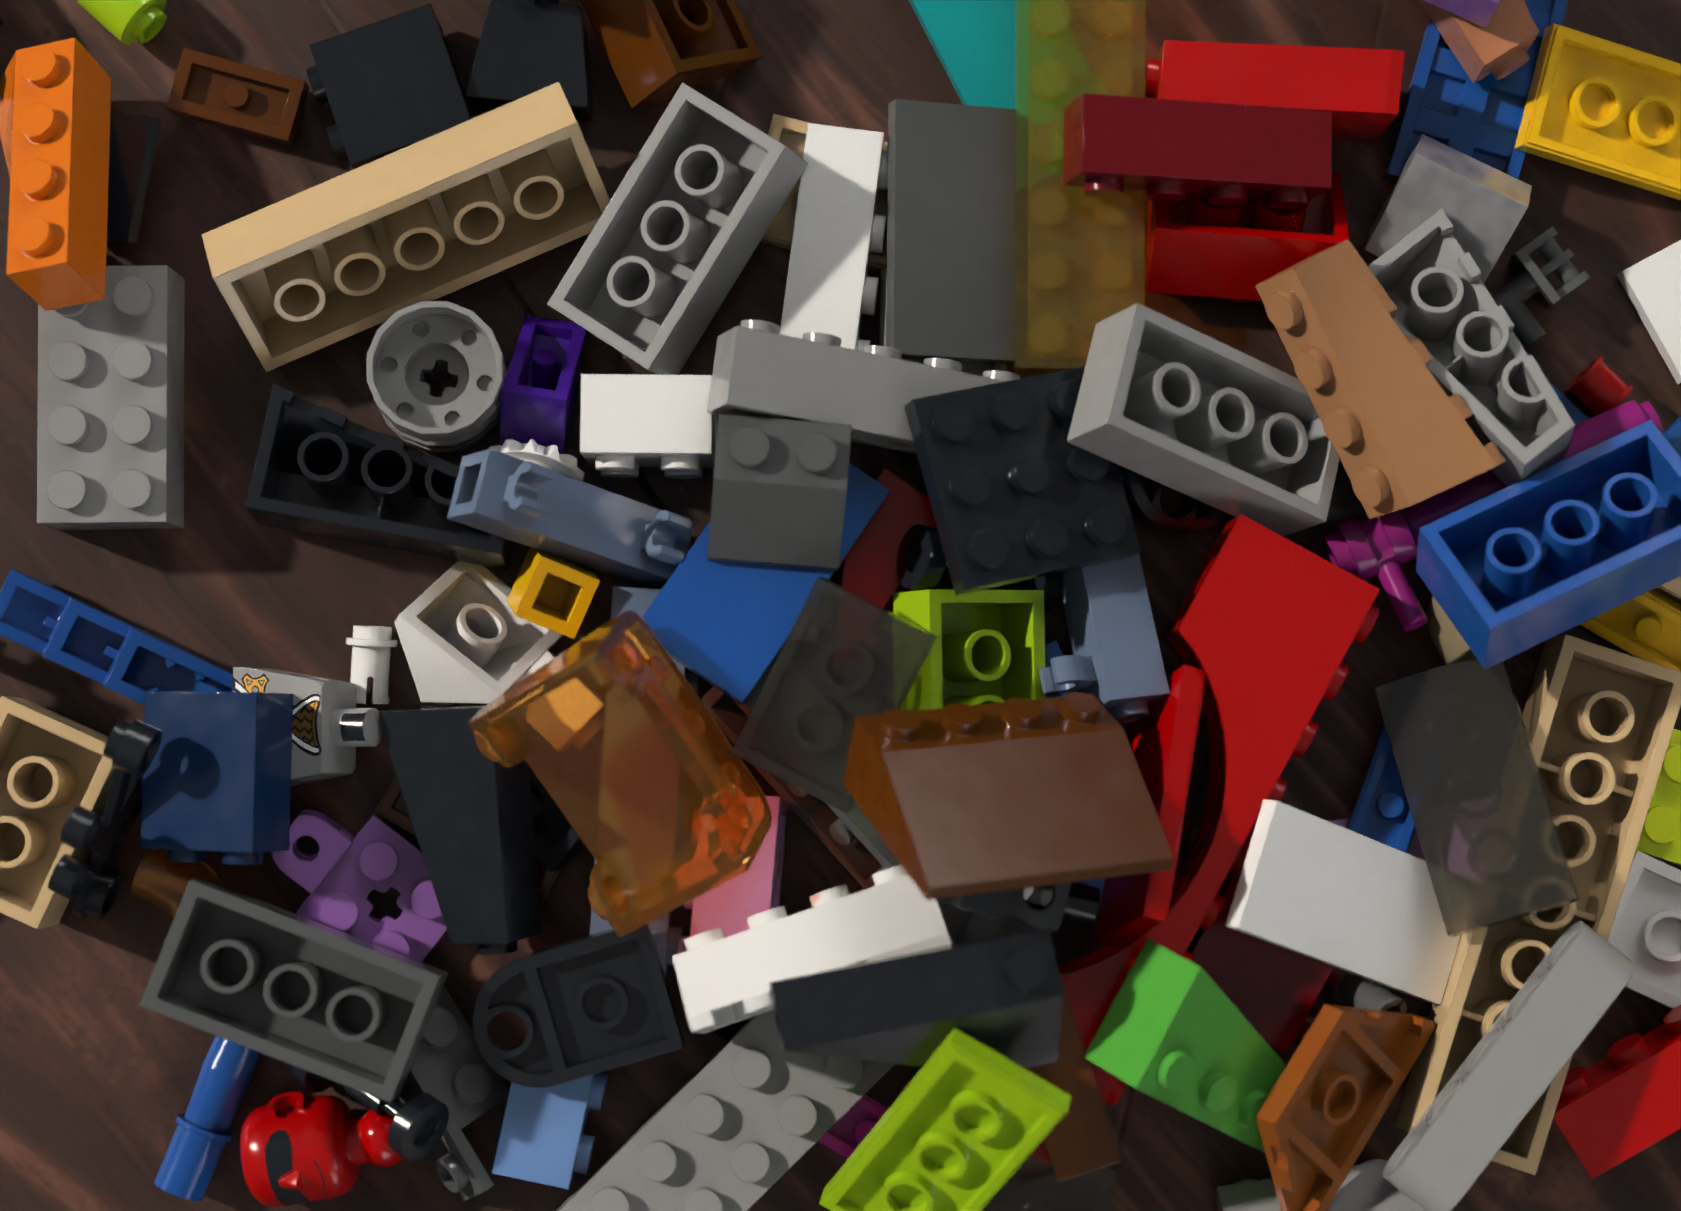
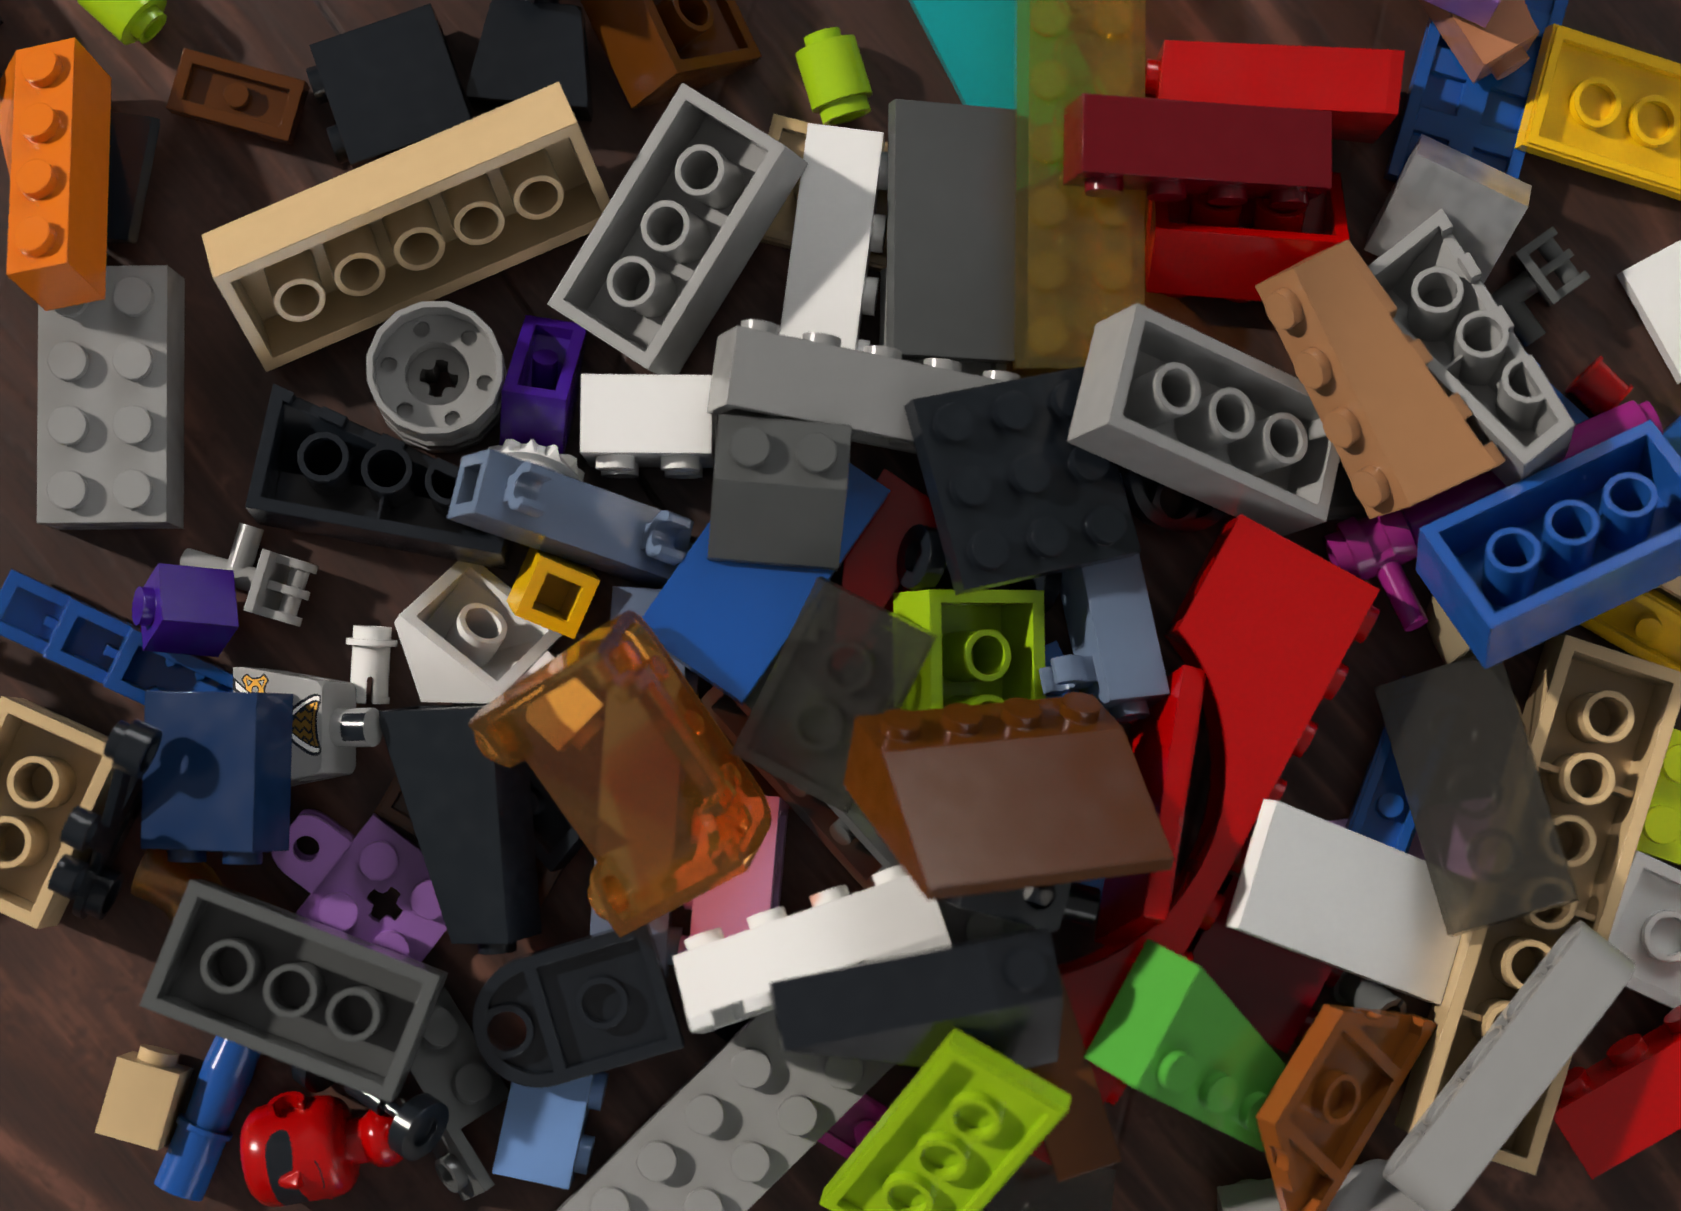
none -> tan brick [95,1044,194,1150]
none -> dark purple brick [132,563,239,657]
none -> light grey arm [179,523,319,627]
none -> lime brick [795,27,873,126]

